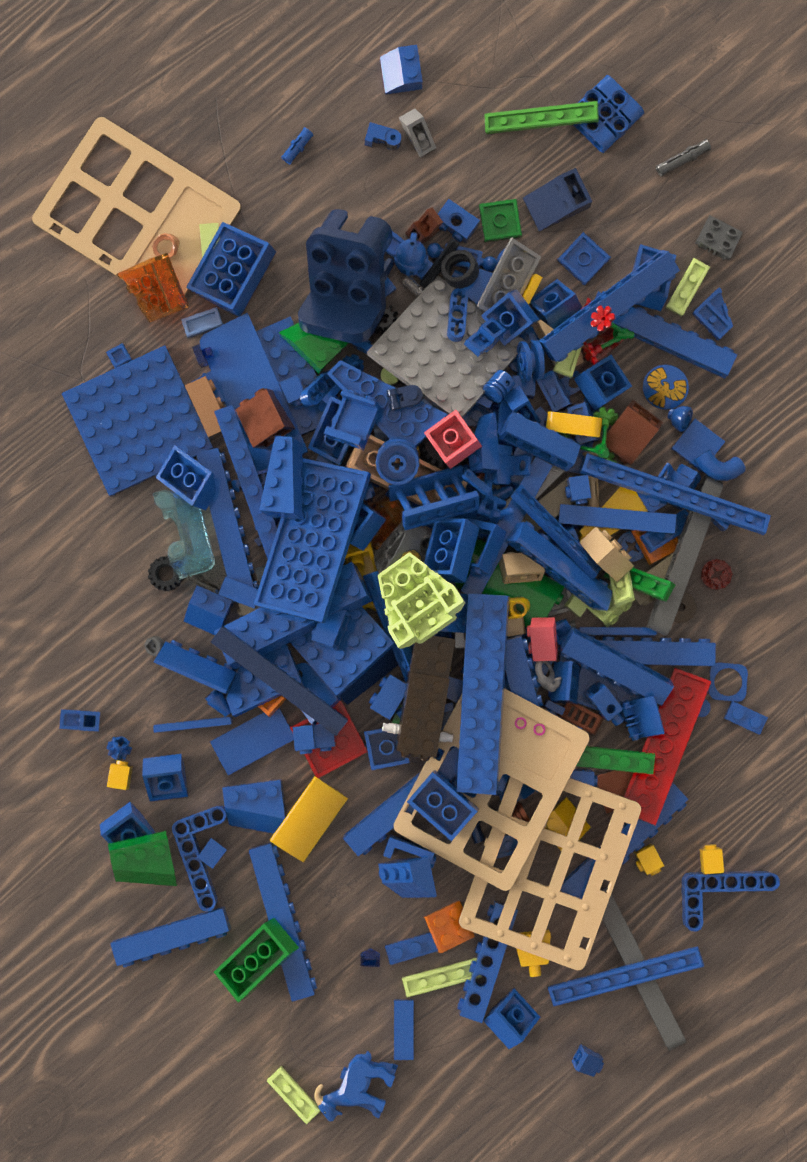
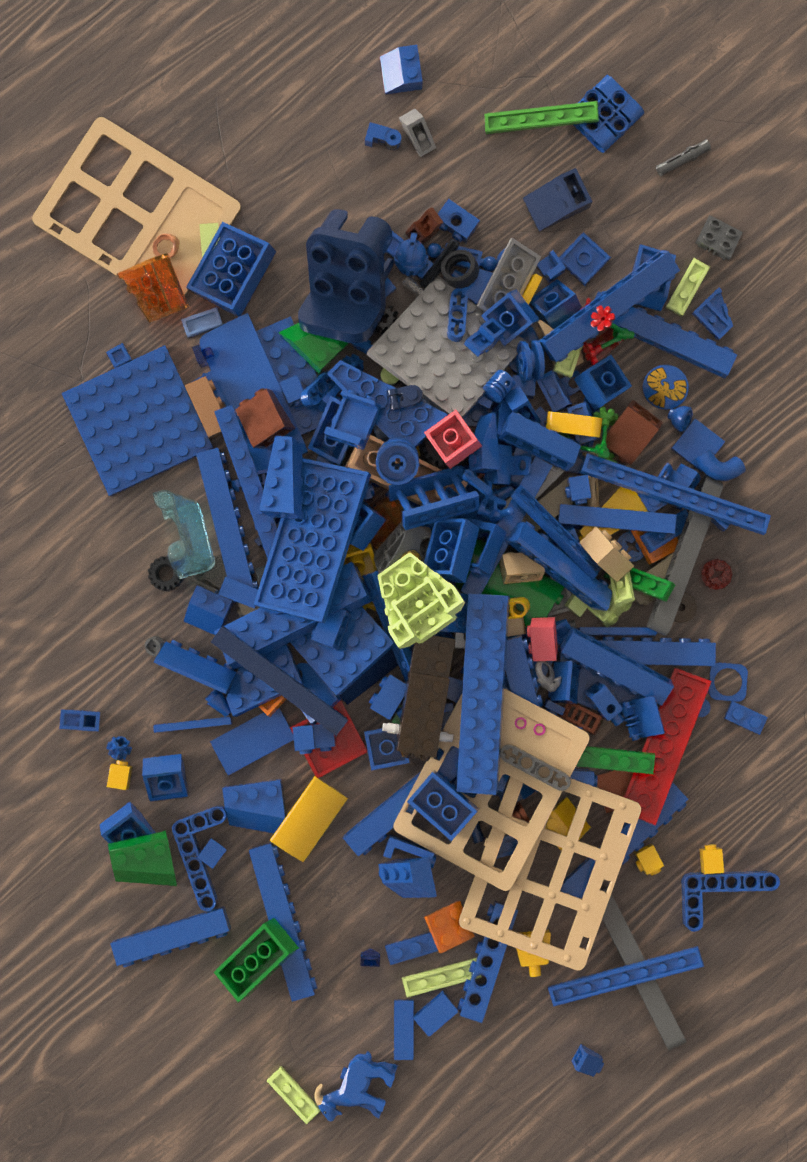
blue slope [156,445,216,511] -> none
blue pin [281,127,314,165] -> none
green tile [479,199,522,243] -> none
blue slope [483,988,540,1049] -> none
none -> blue panel [414,990,458,1036]
none -> dark grey beam [500,744,571,791]
none -> blue panel [537,250,566,283]

